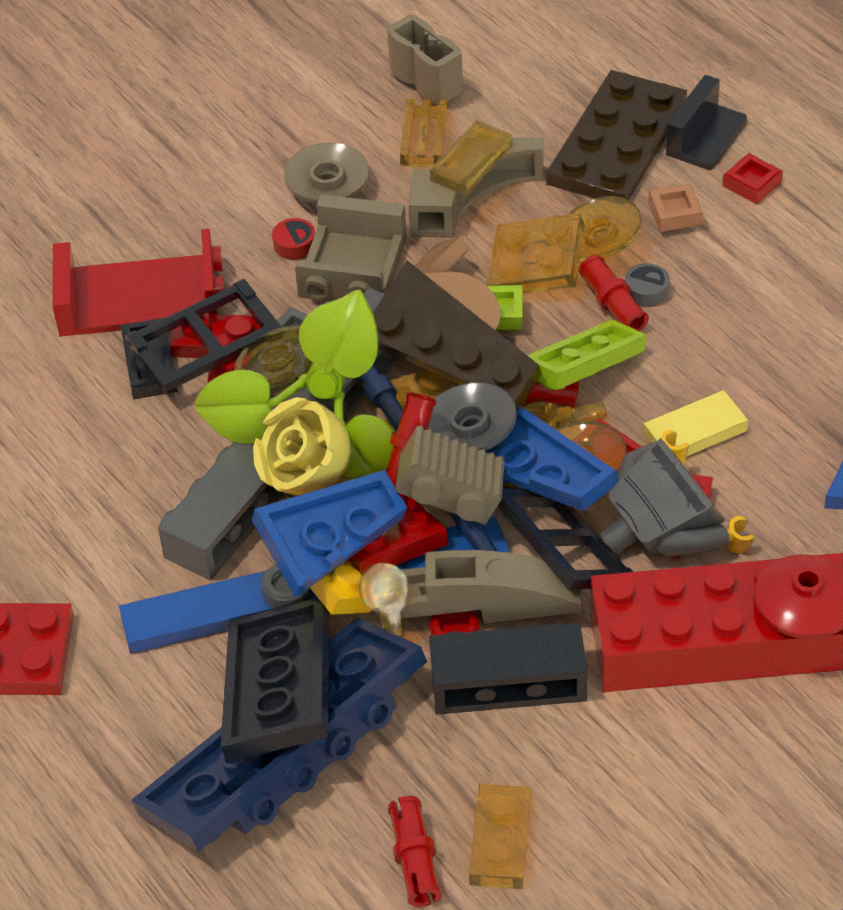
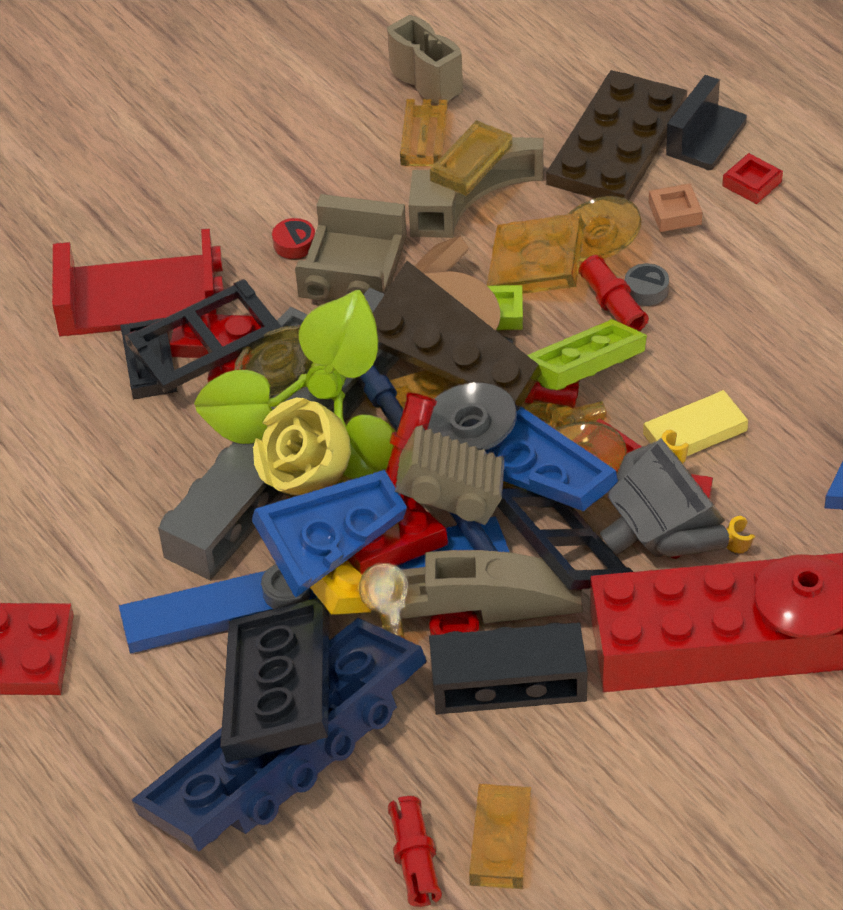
dark tan dish [284,143,369,204] -> none

